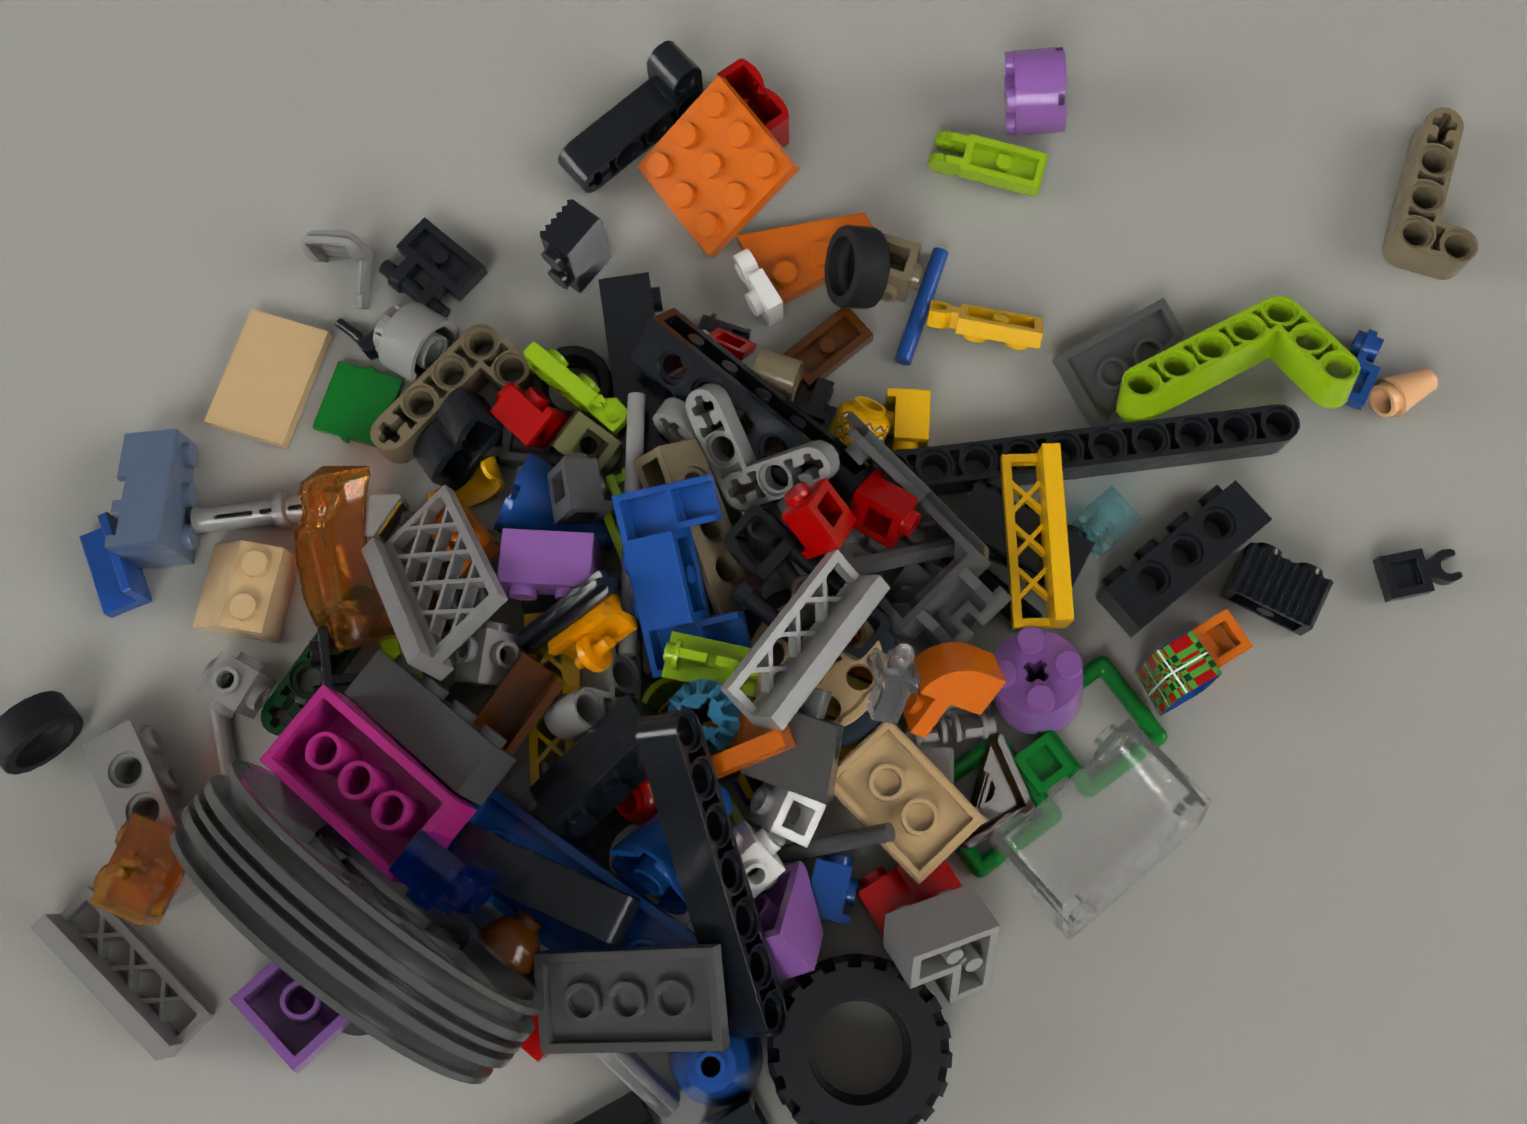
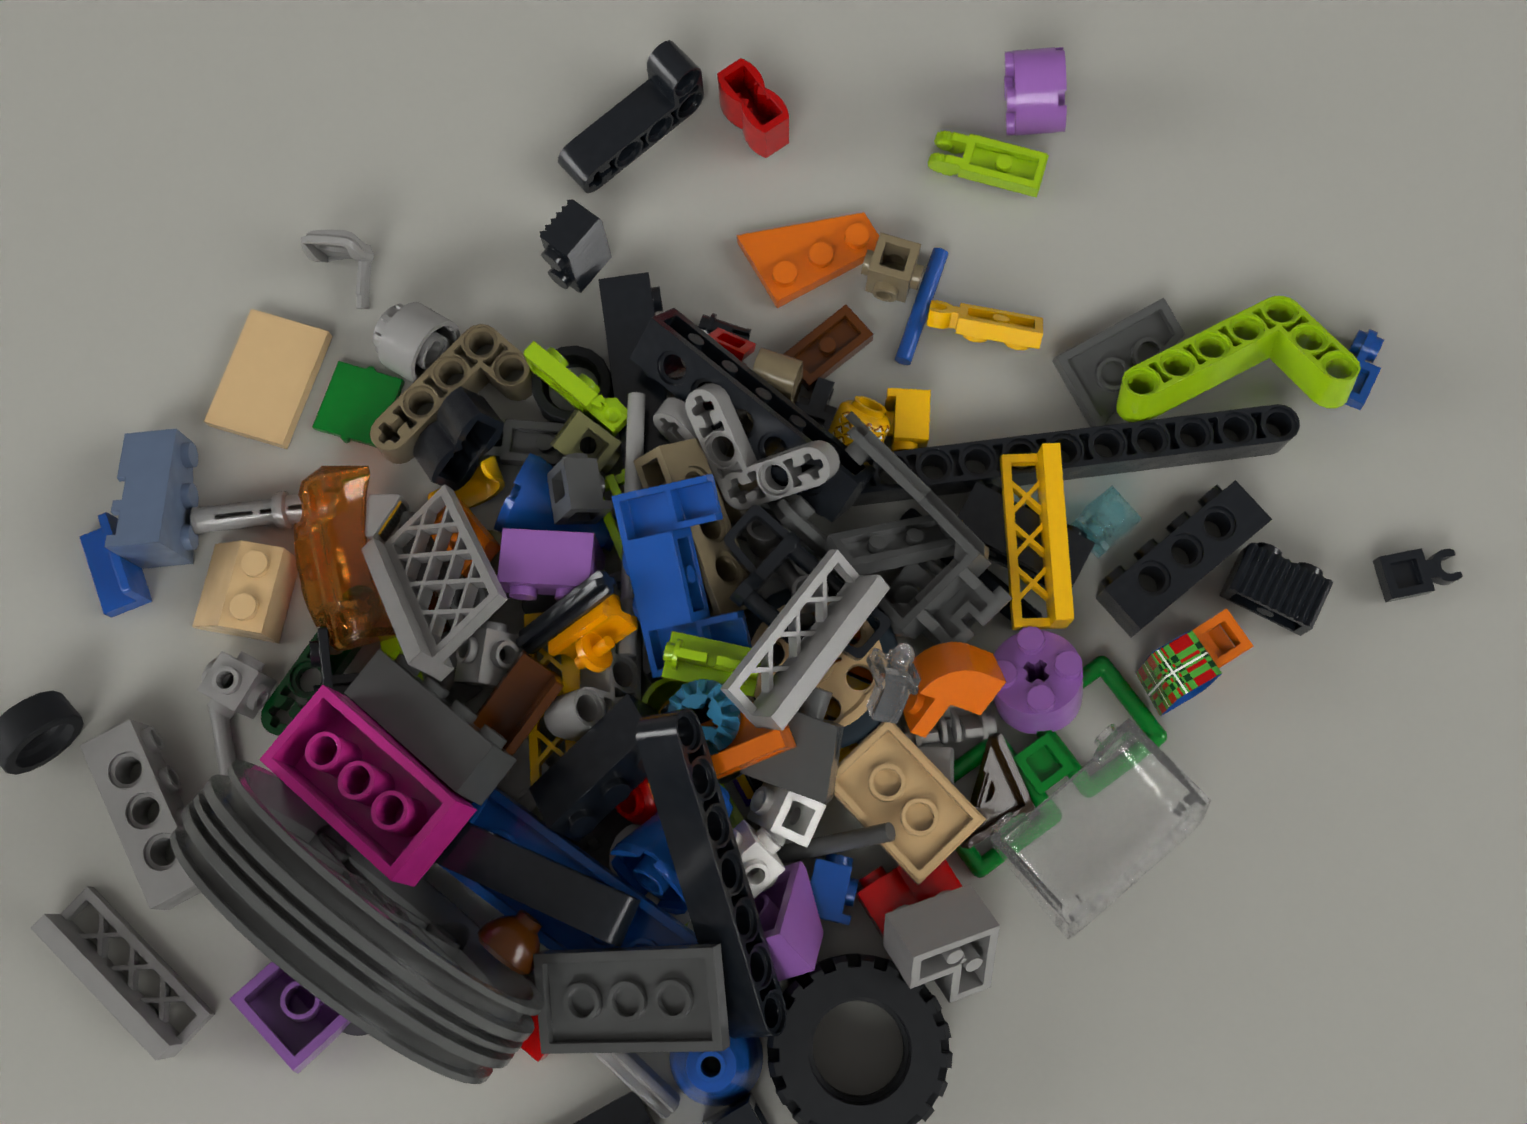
clear orange brick [89,813,185,926] -> none
black hand [335,318,379,360] -> none
black plate [379,217,488,318] -> none
clear blue brick [388,829,499,915] -> none
red brick [490,382,570,449] -> none
orange plate [637,75,800,257] -> none
white plate [733,248,783,326] -> none
red brick [781,478,857,560] -> none
black tyre [825,225,890,309] -> none
red brick [849,468,922,549] -> none
light nougat cone [1369,368,1438,418] -> none
dark tan beam [1382,107,1478,280] -> none

